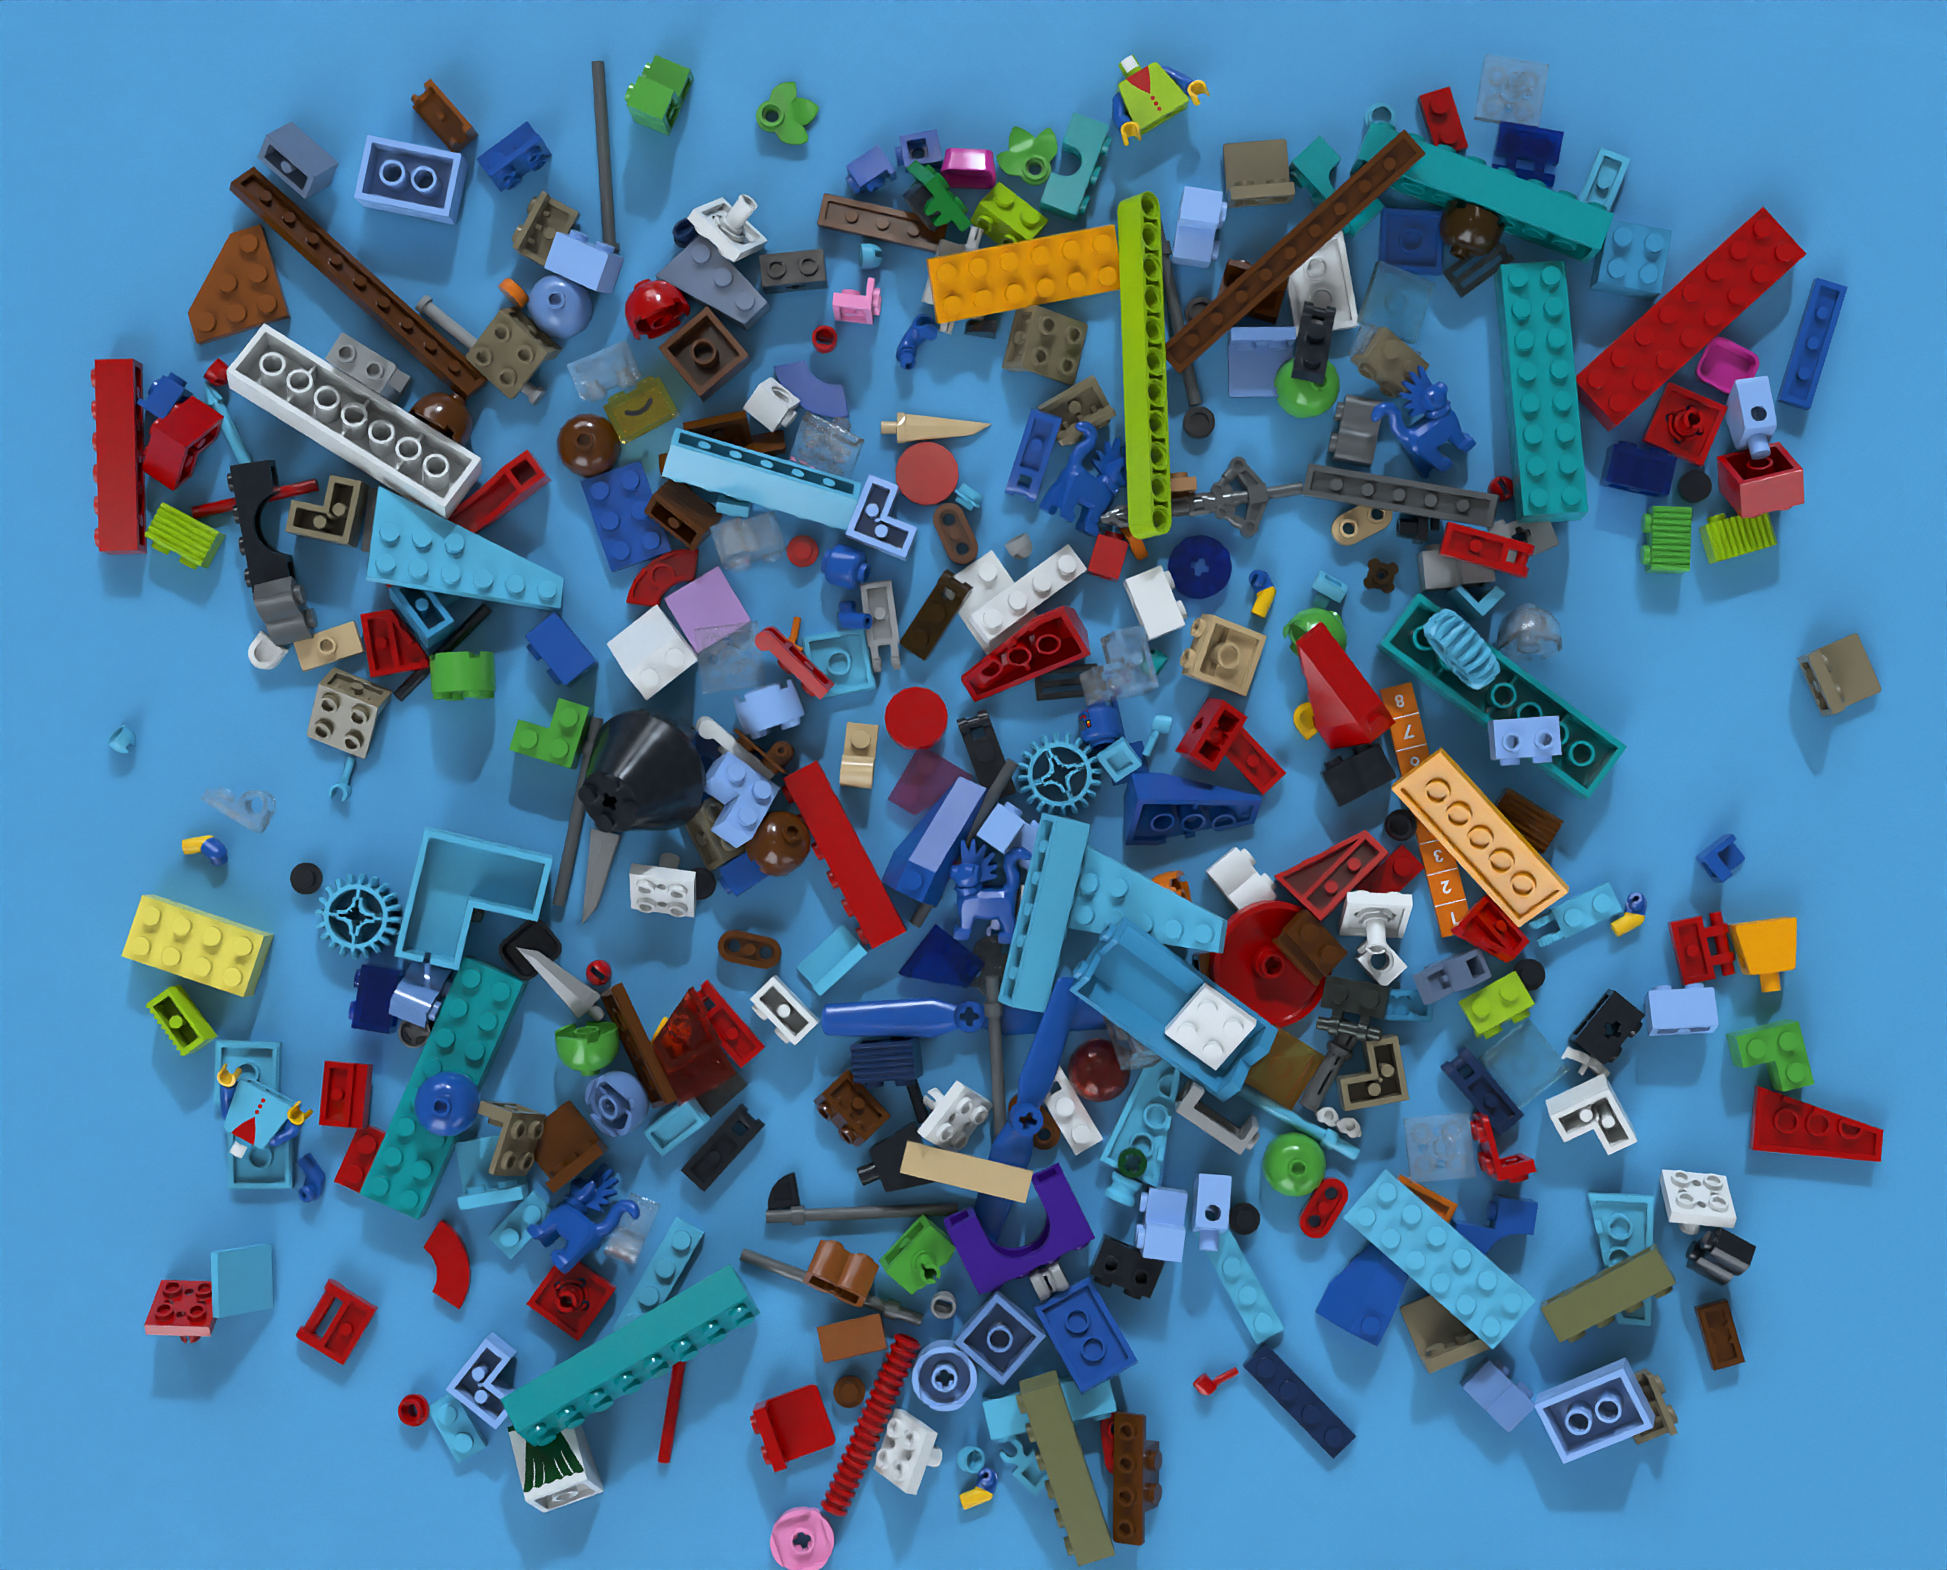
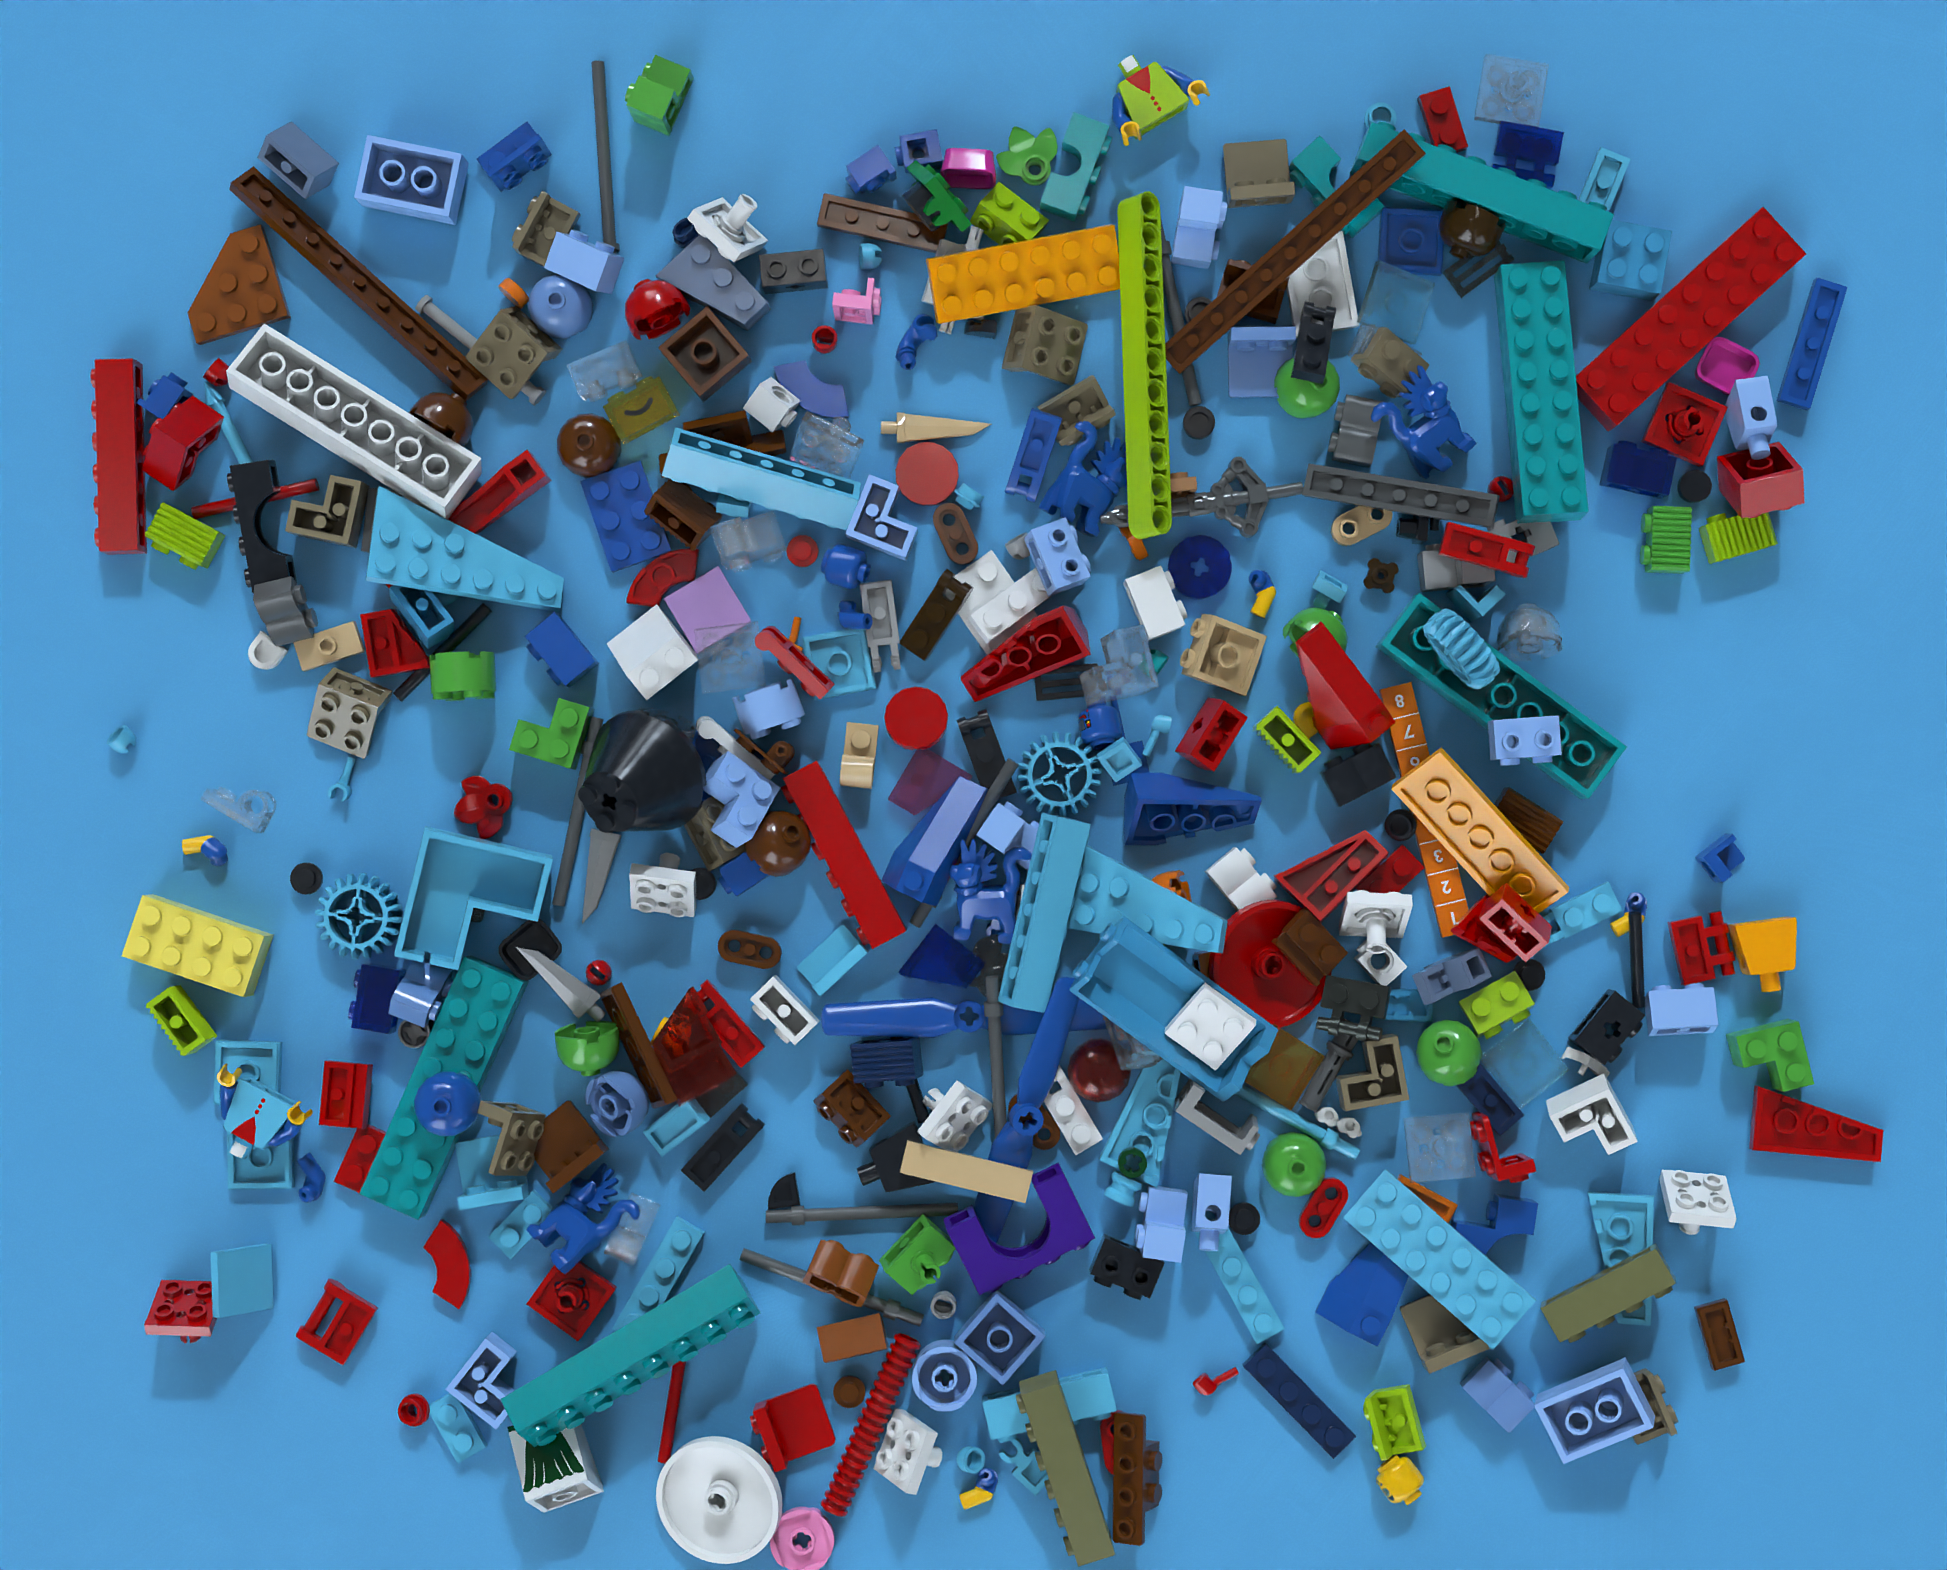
light grey panel [325,333,413,405] -> none
dark orange hinge [411,78,478,153] -> none
bright green plate [756,82,819,145] -> none
light grey wheel [1028,1260,1070,1302] -> none
blue plate [1034,1277,1138,1395] -> none
red brick [1086,531,1129,582] -> none
red plate [1224,727,1286,795] -> none
black brick [1686,1227,1756,1286] -> none
dark tan bracket [1797,633,1882,716] -> none
none -> red plate [454,776,513,839]
none -> white dish [656,1436,783,1564]
none -> light blue brick [1024,517,1091,597]
none -> lime brick [1253,706,1322,773]
none -> lime bracket [1363,1384,1426,1461]
none -> yellow head [1376,1454,1424,1505]
none -> bright green cylinder [1416,1020,1482,1086]
none -> red brick [1479,883,1552,962]
none -> black bar [1628,911,1645,1008]

